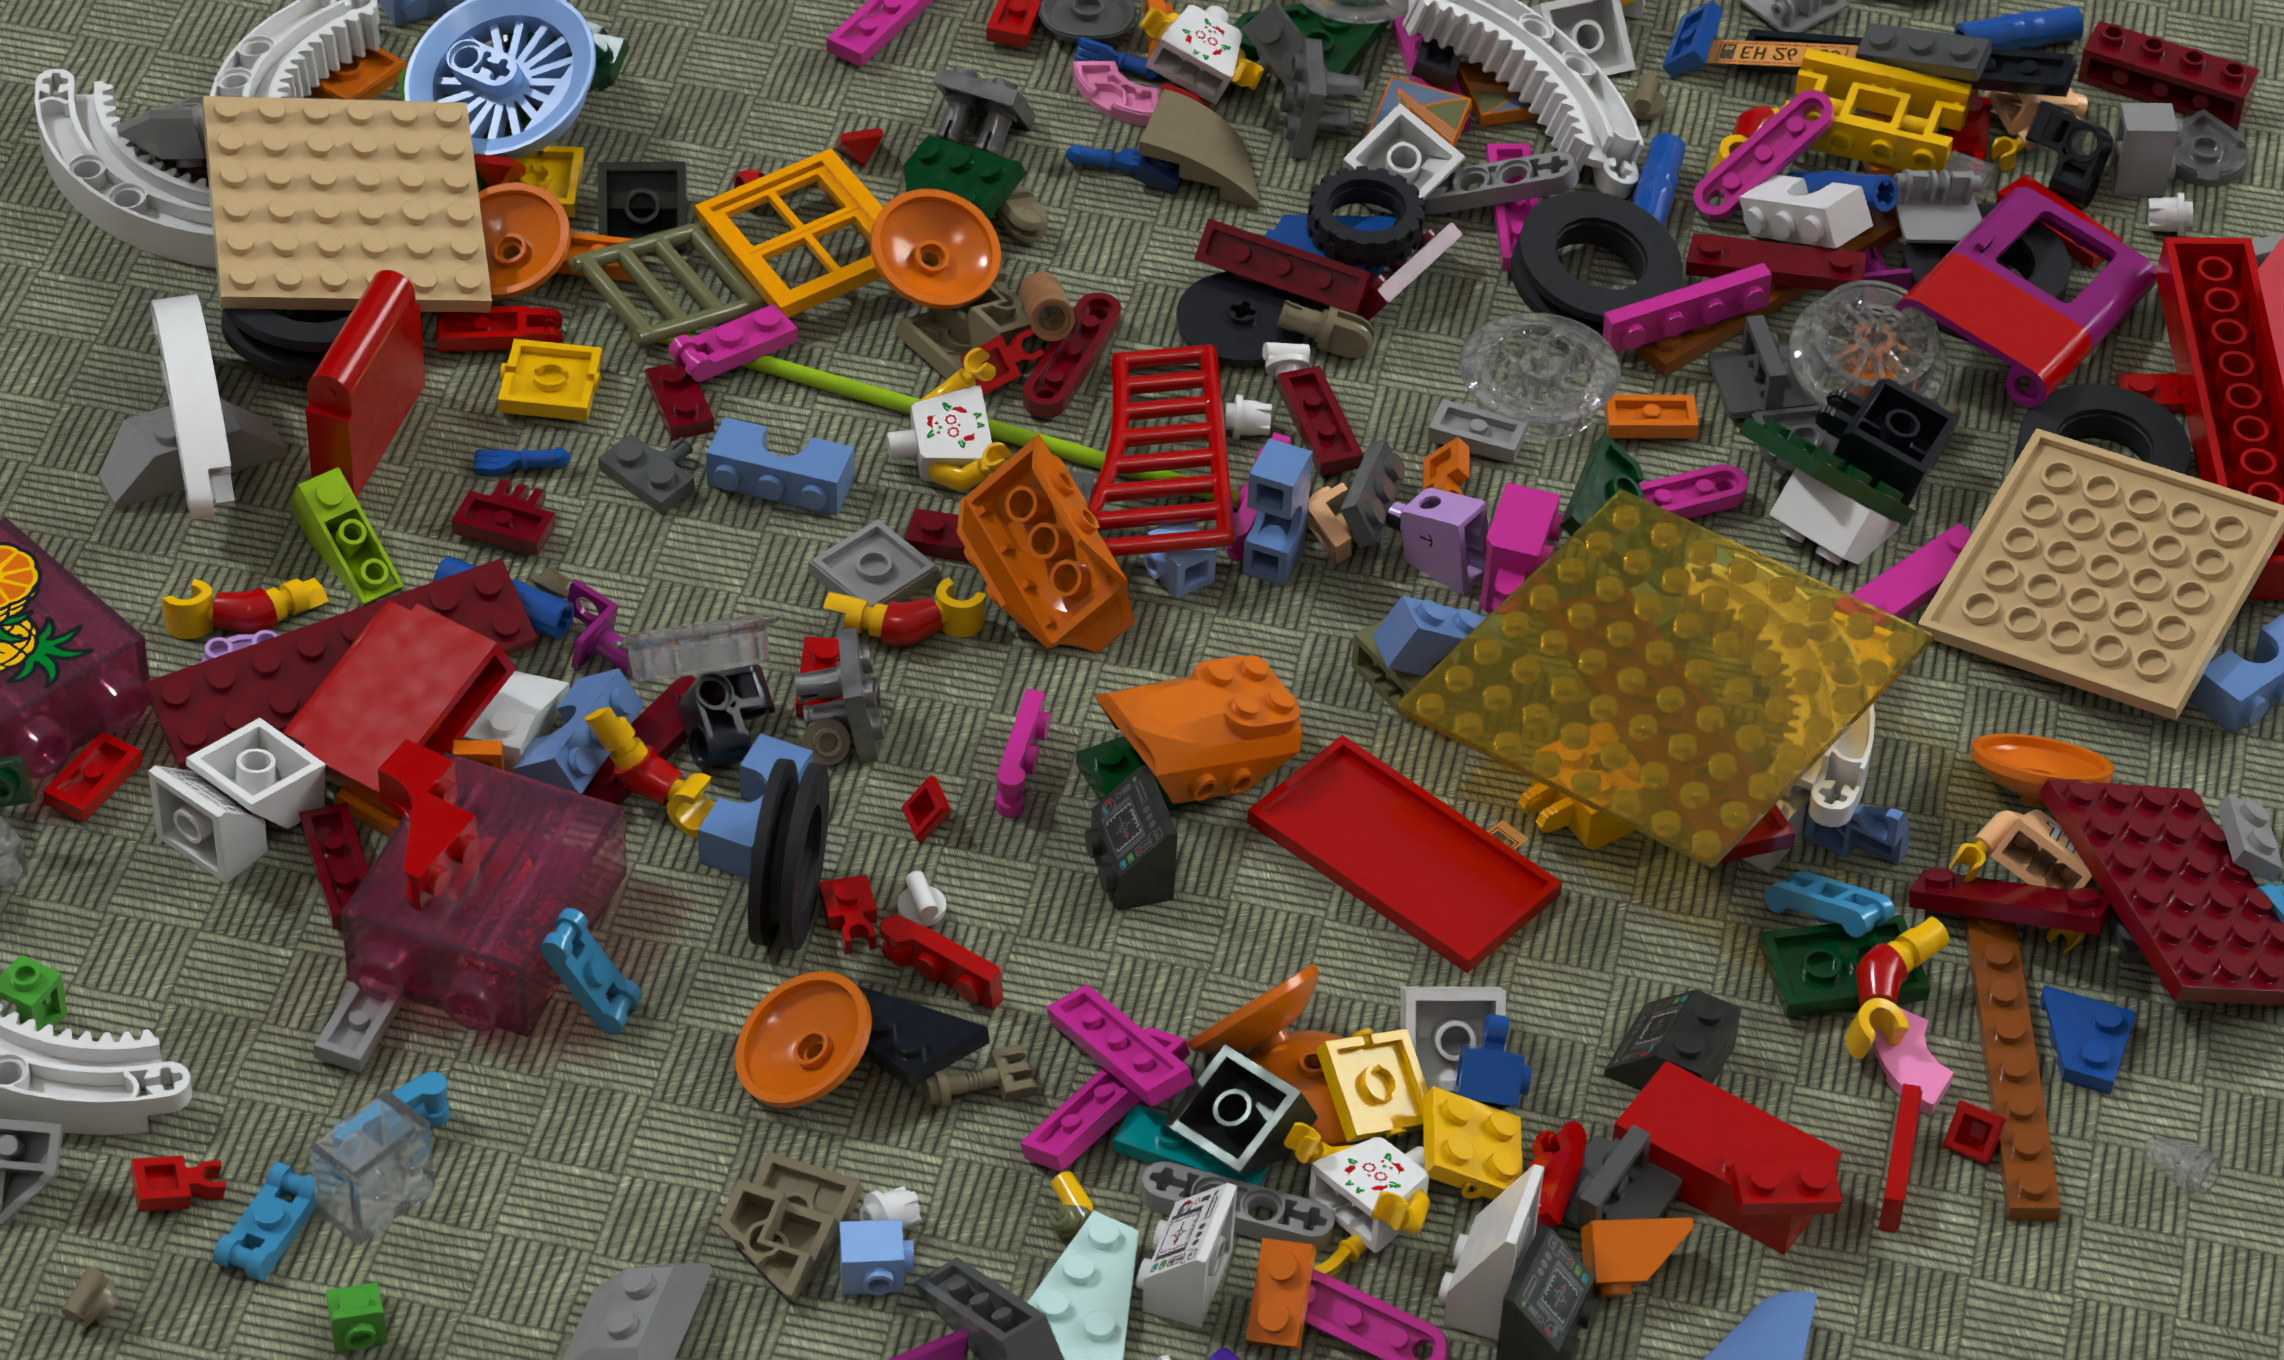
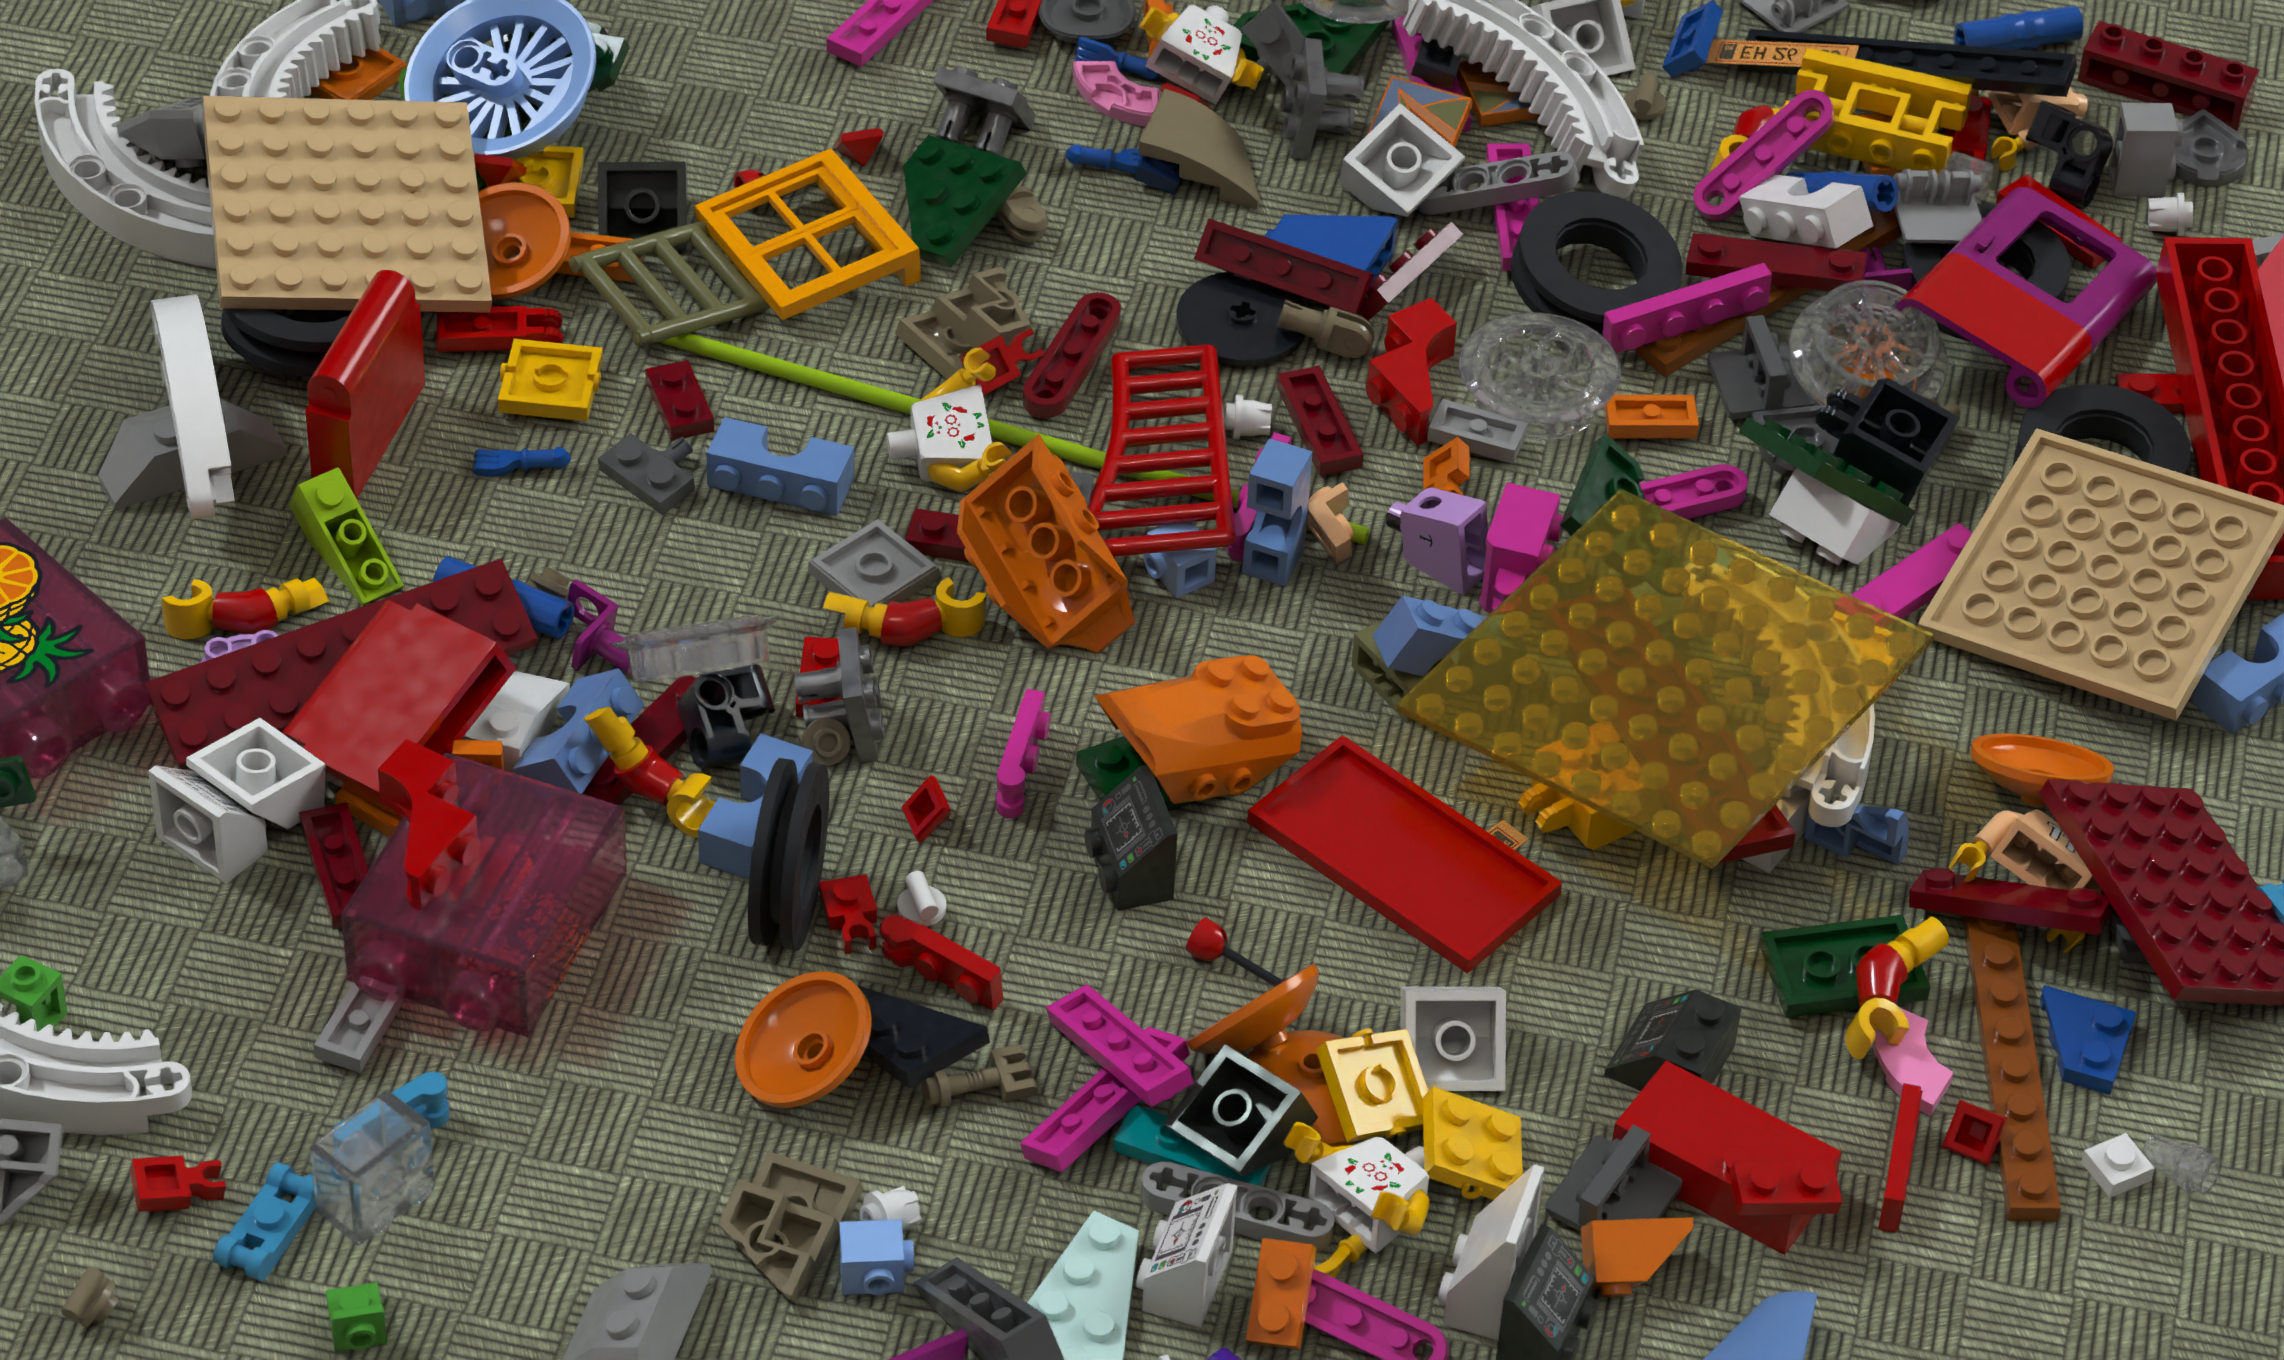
red plate [43,731,143,823] -> none
dark red hinge [451,479,556,556] -> none
dark azure plate [540,908,643,1035] -> none
dark pink plate [668,304,798,382] -> none
orange dish [870,189,1001,309] -> none
medium nougat pin [1019,272,1075,341] -> none
arm [1049,1171,1093,1238] -> none
white plate [1262,342,1310,380] -> none
black tyre [1307,166,1425,269] -> none
dark grey plate [1340,439,1405,548] -> none
blue brick [1454,1013,1532,1106] -> none
red hinge [1528,1120,1588,1234] -> none
blue axle [1633,133,1686,226] -> none
dark azure plate [1764,871,1895,937] -> none
dark grey plate [1856,23,1992,81] -> none
light grey plate [2217,793,2284,882] -> none
none -> red hinge [1186,917,1288,987]
none -> red arch [1365,297,1457,446]
none -> white plate [2081,1133,2155,1198]

